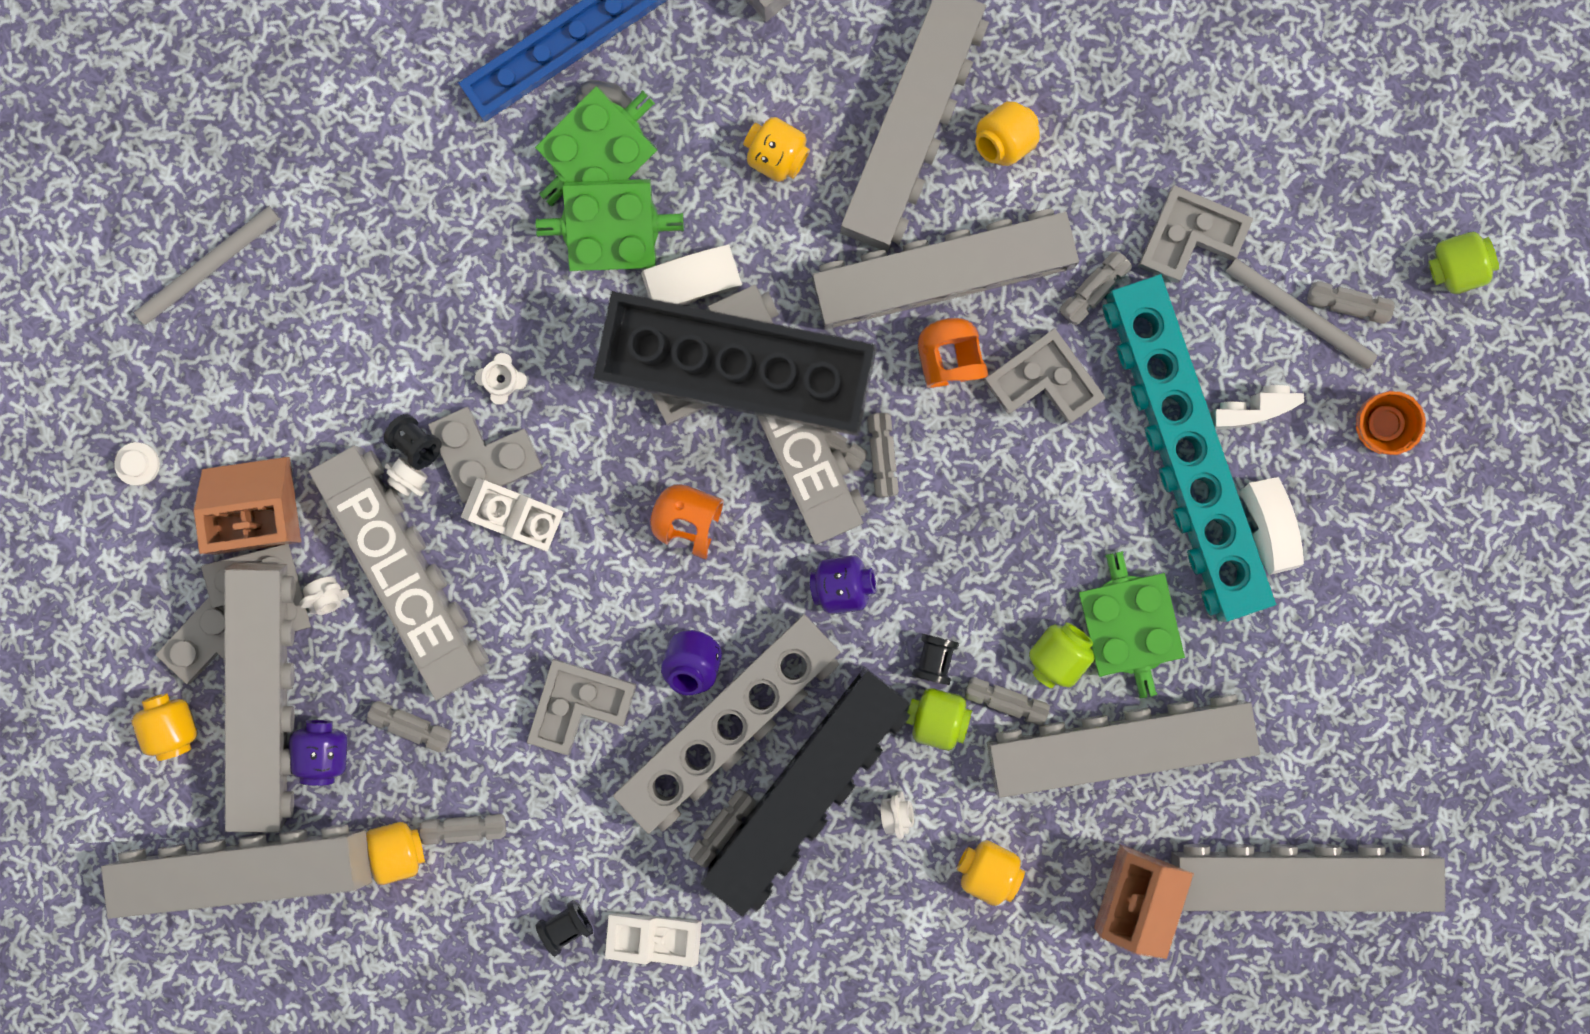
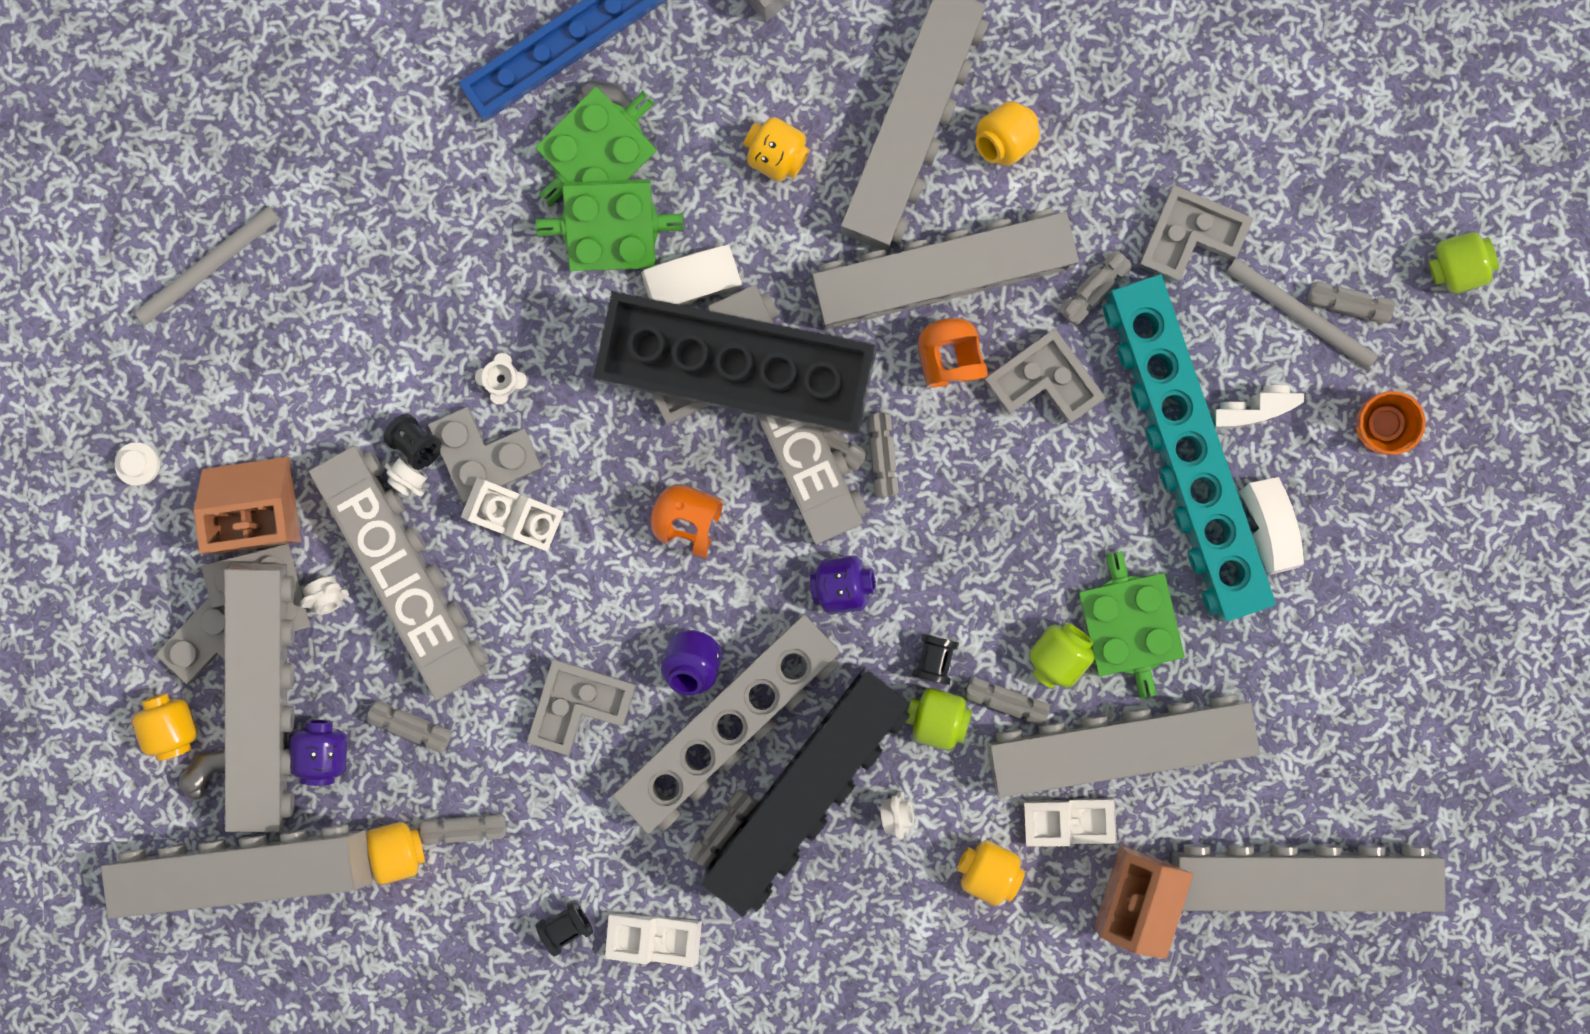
none -> flat silver arm [179,749,225,800]
none -> white slope [1024,798,1117,847]

